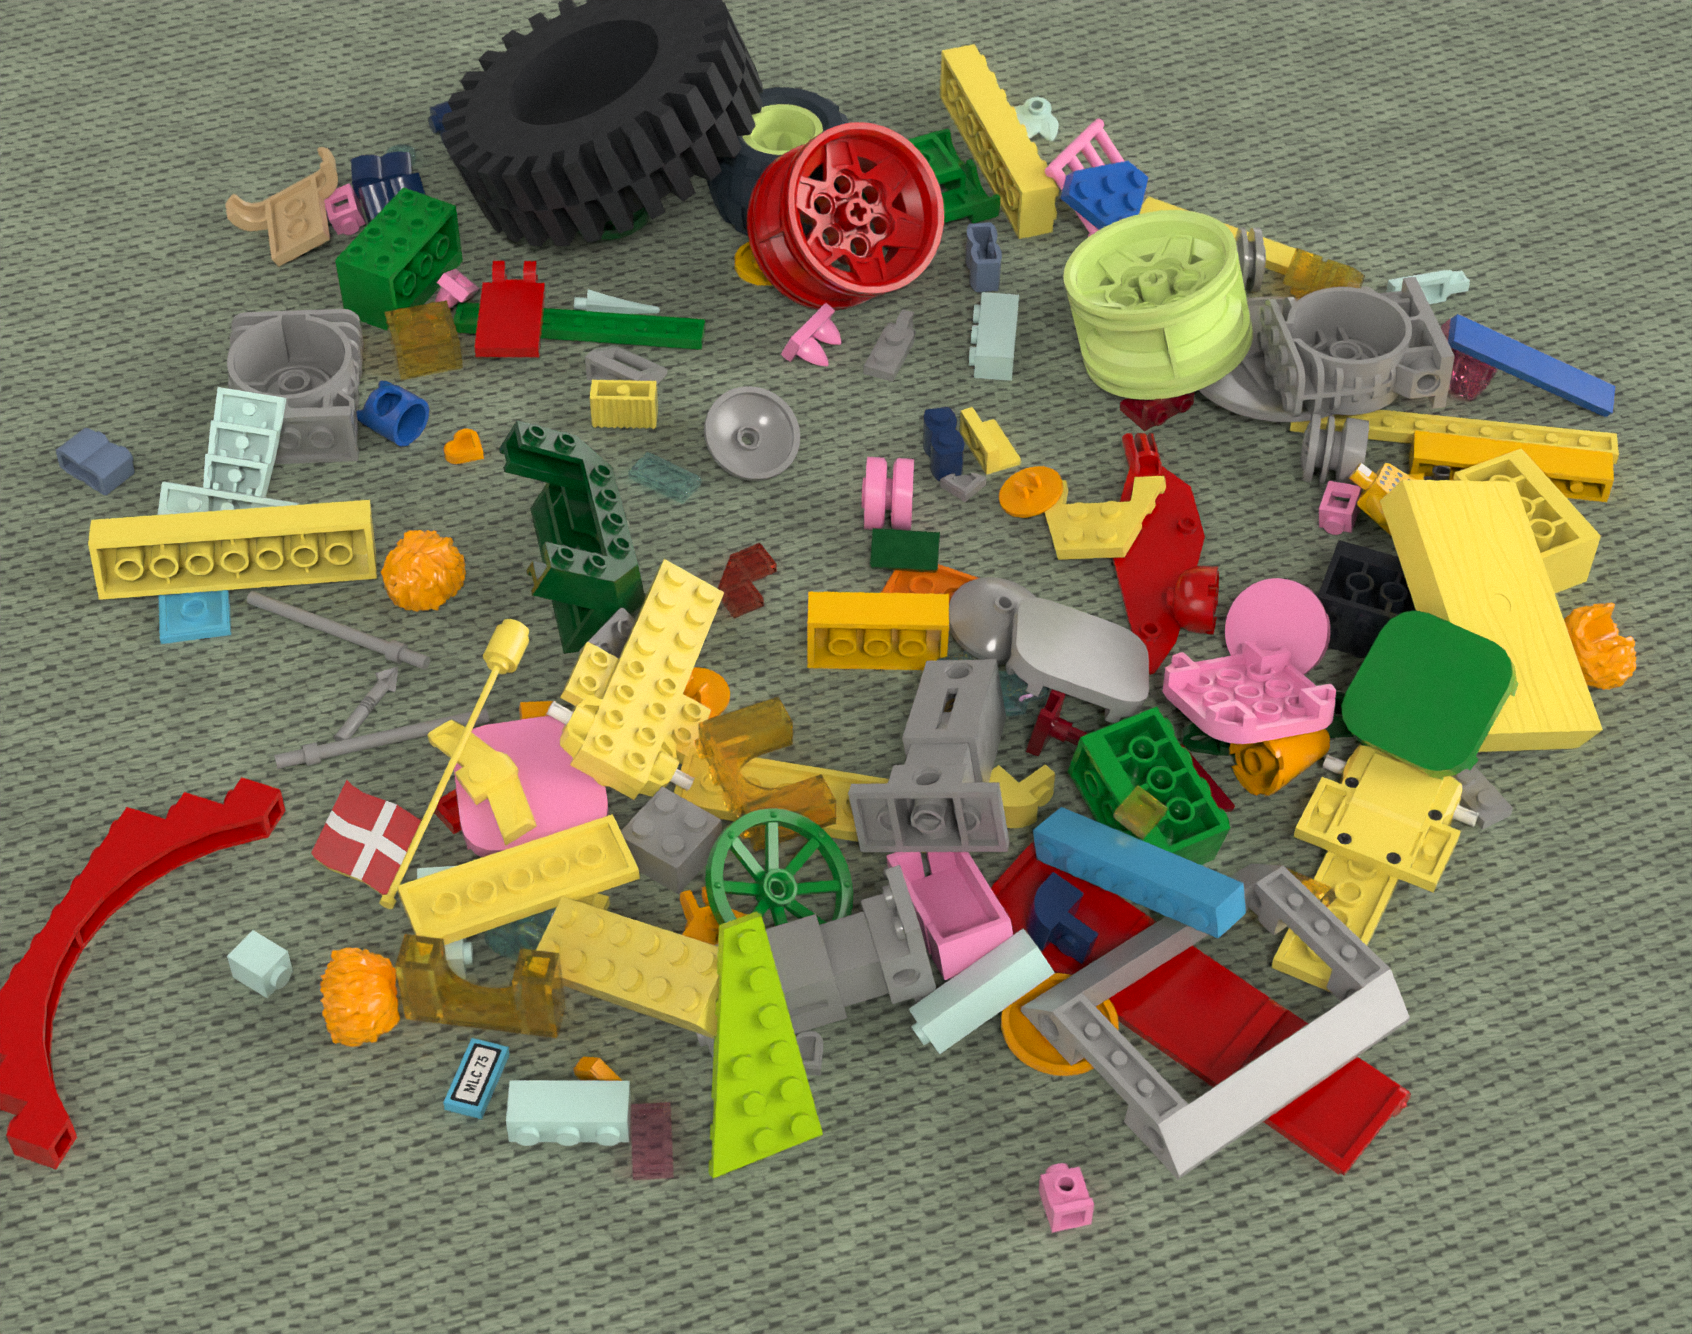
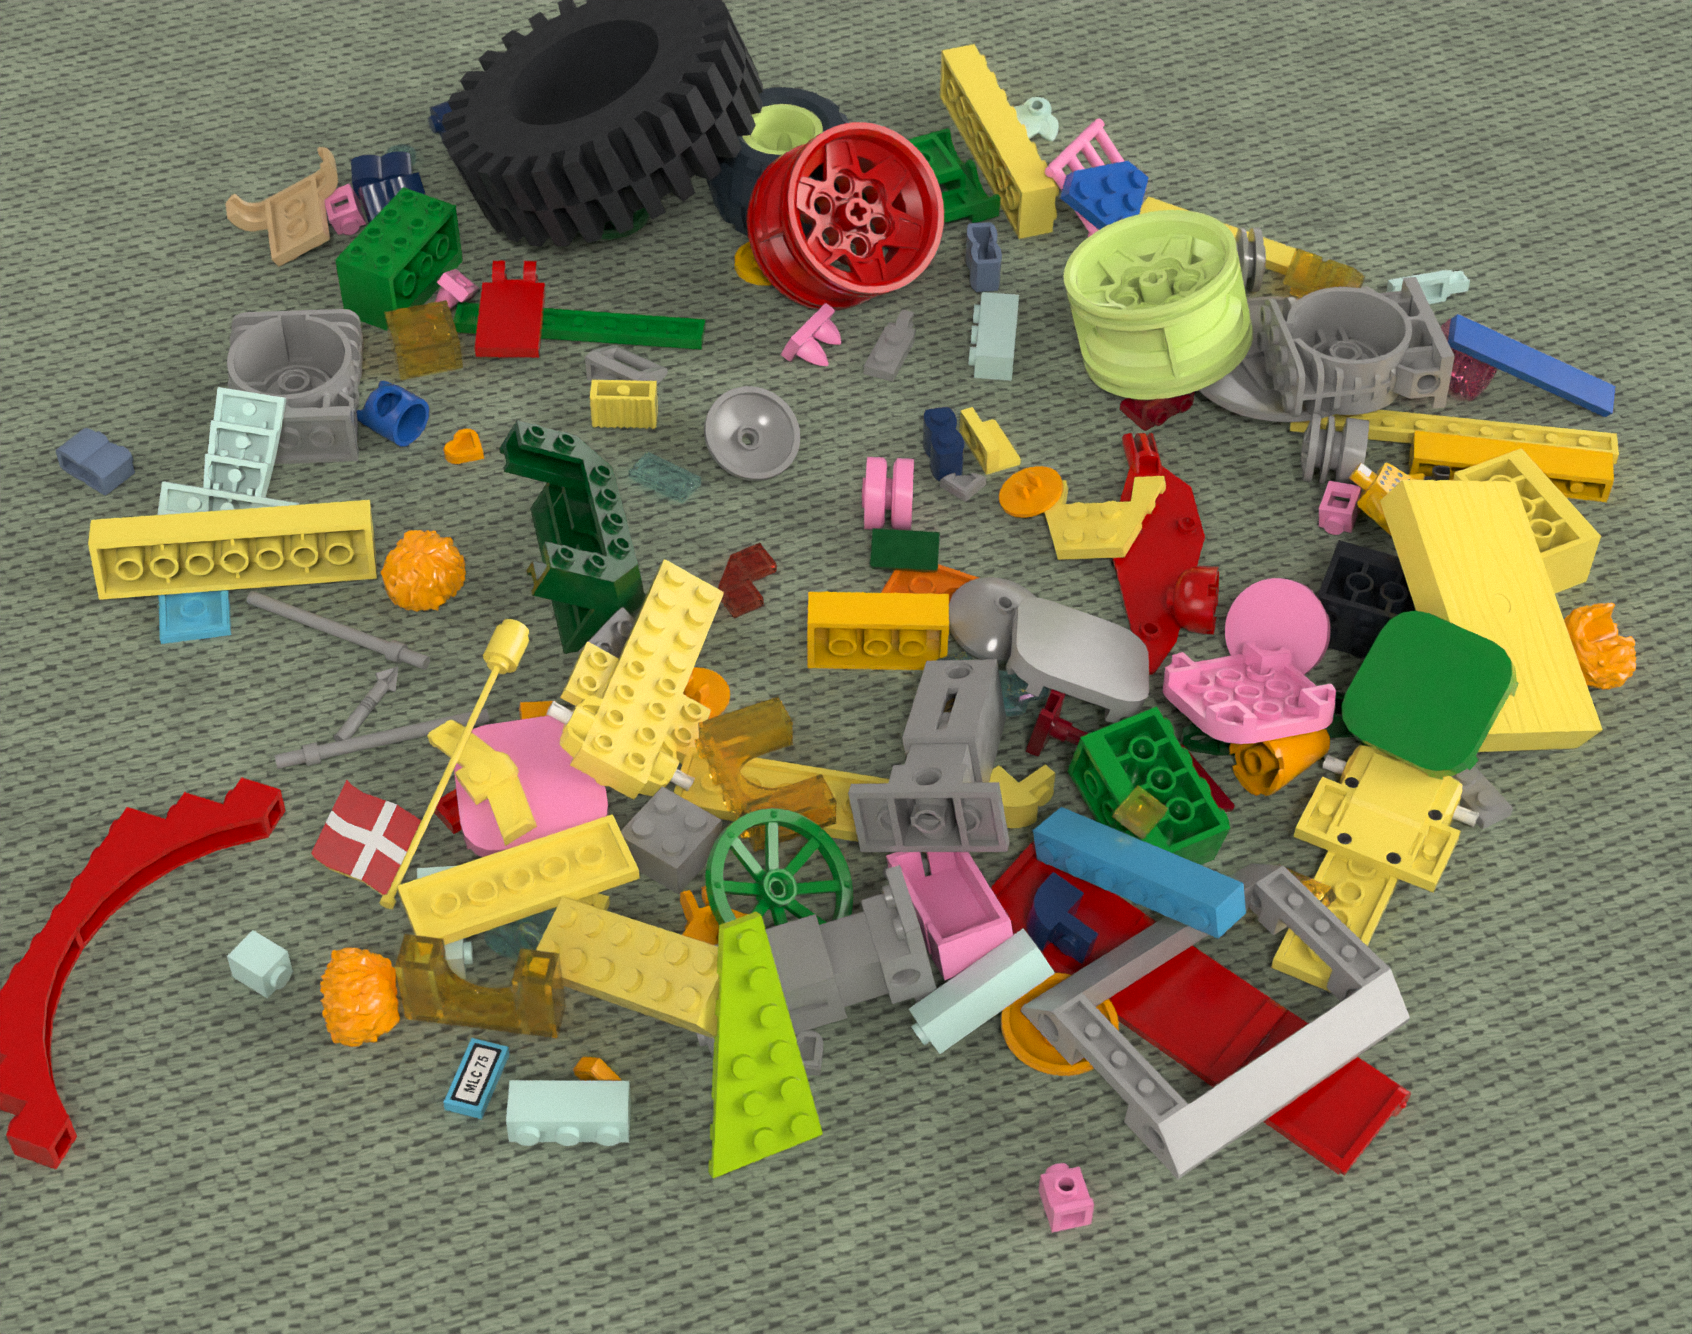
light aqua piece [574,289,660,314] -> none
clear pink tile [631,1102,674,1180] -> none

